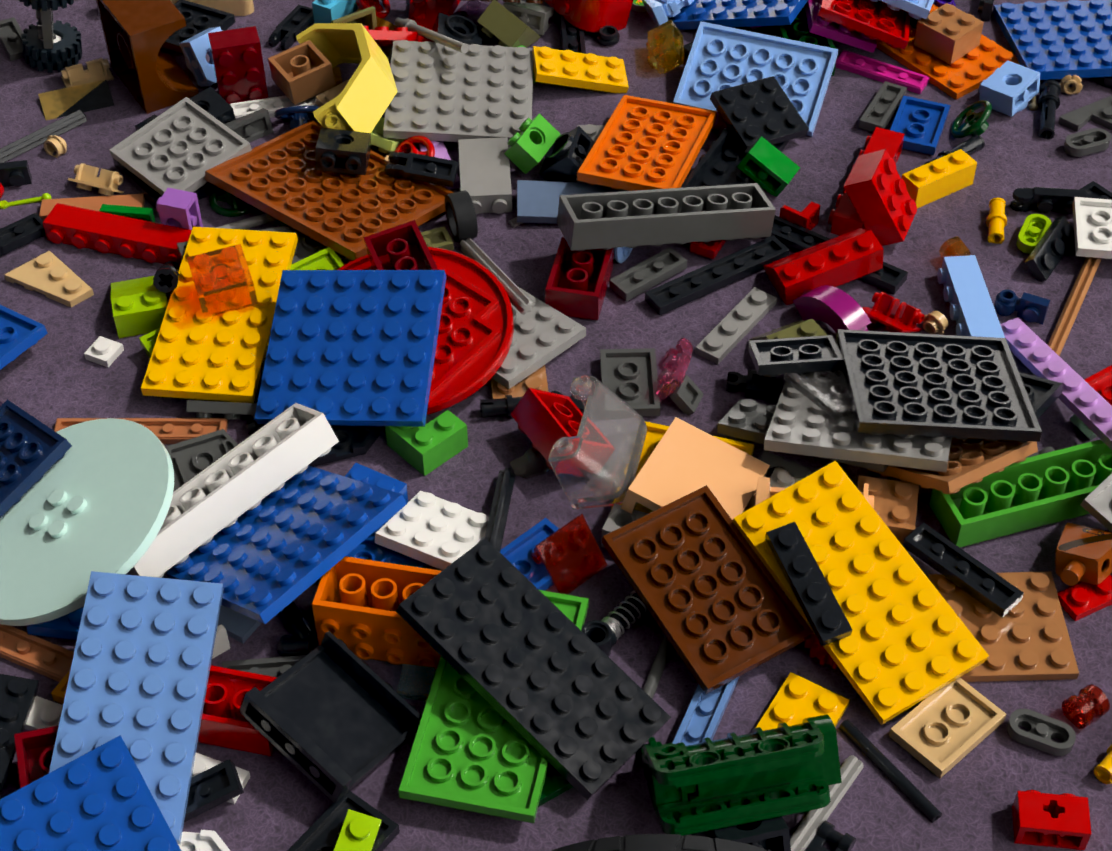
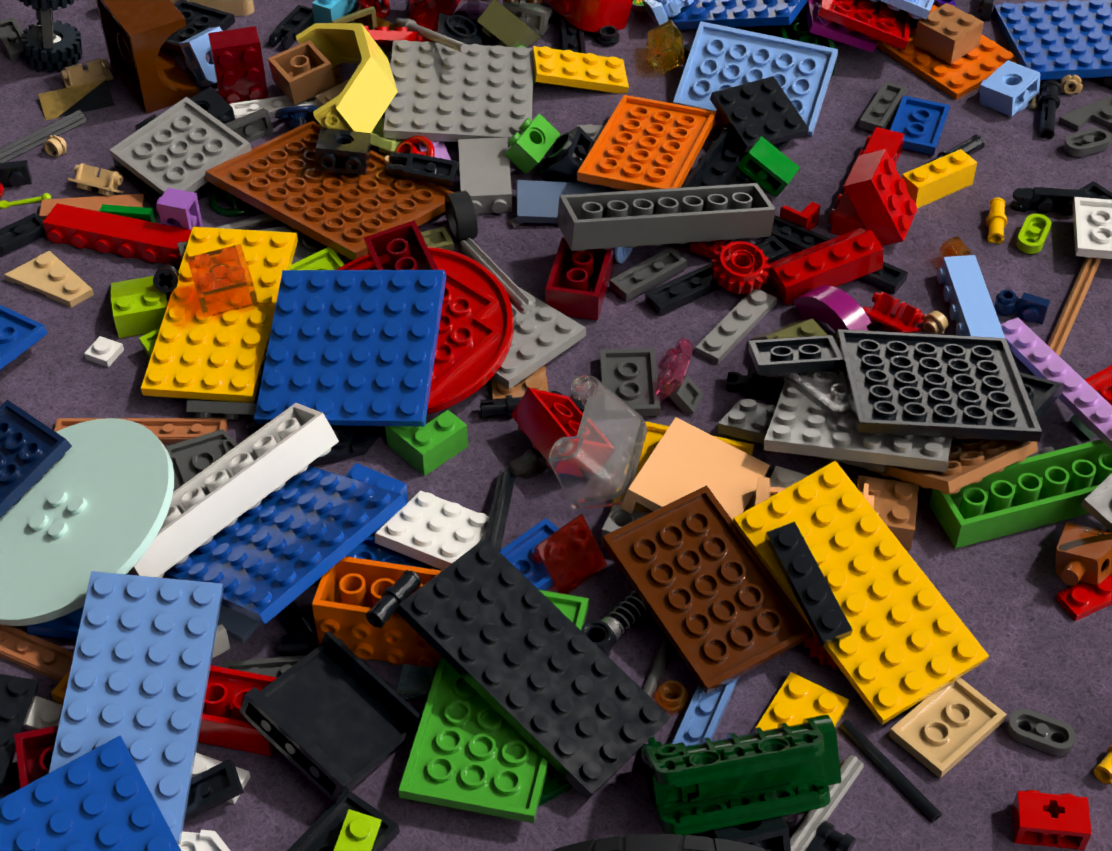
dark grey piece [759,450,811,478] -> none
dark pink tile [835,50,930,94] -> none
black plate [903,522,1024,618] -> none
medium nougat plate [928,571,1079,682] -> none
dark green piece [951,100,992,138] -> none
black plate [1025,216,1075,282] -> none
clear red wheel [1062,684,1110,729] -> none
none -> black pin [366,570,421,628]
none -> clear orange plate [655,680,688,712]
none -> red gear [711,241,770,294]

